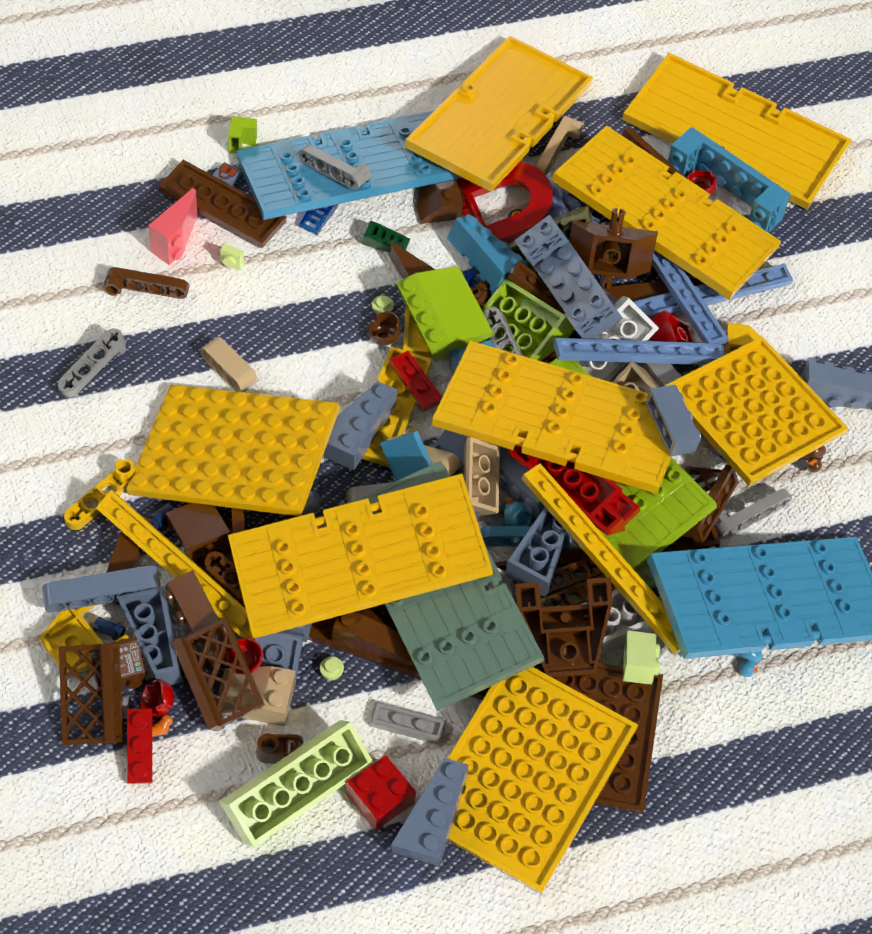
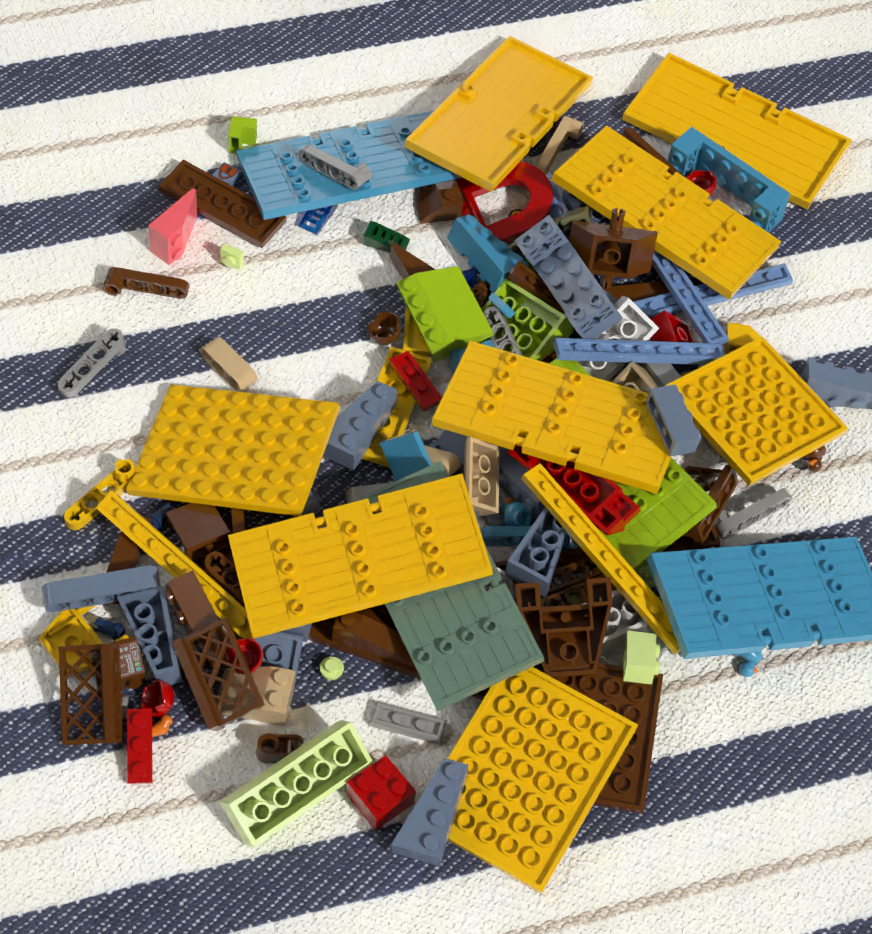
yellowish green plate [372,296,394,314] -> none
none -> dark azure tile [488,292,515,319]

